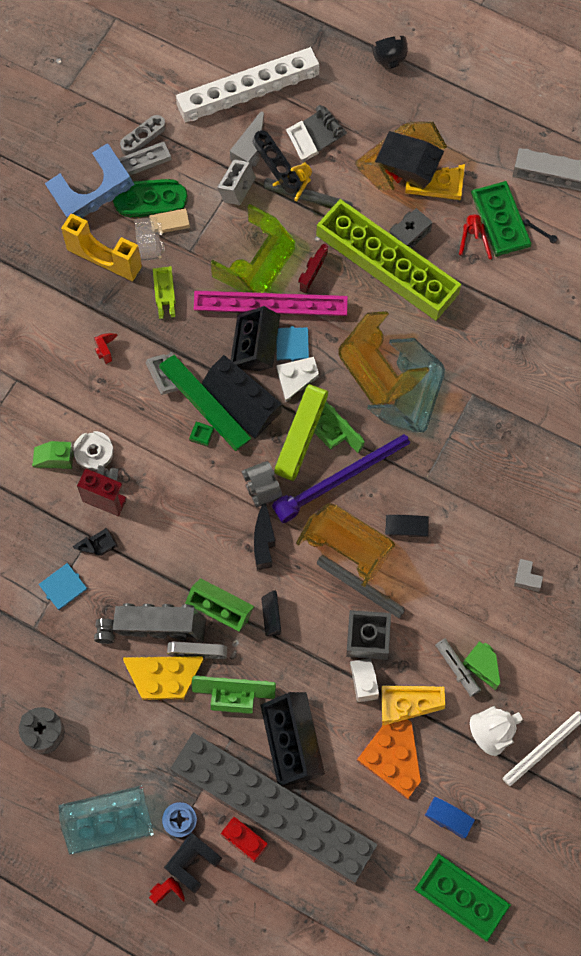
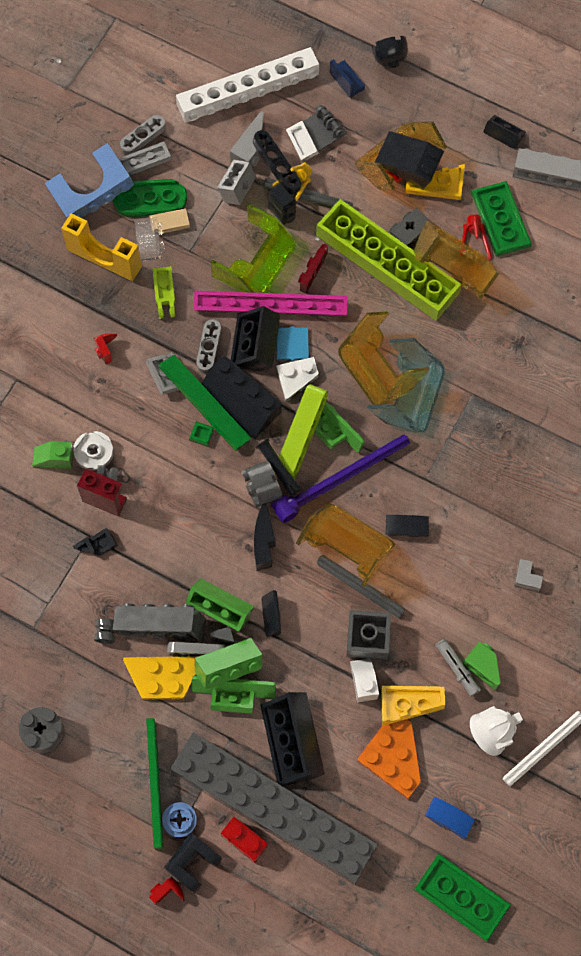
dark azure piece [39,563,87,610] -> none
clear light blue slope [59,785,153,855] -> none
black hinge [523,219,557,243] -> none
none -> green tile [146,718,164,850]
none -> bright green brick [195,638,262,689]
none -> light grey beam [196,319,221,374]
none -> dark grey slope [210,627,234,646]
none -> black pin [256,439,301,496]
none -> black brick [267,184,296,225]
none -> dark blue panel [330,59,365,98]
none -> clear yellow windscreen [414,220,499,299]
none -> black slope [483,115,526,149]

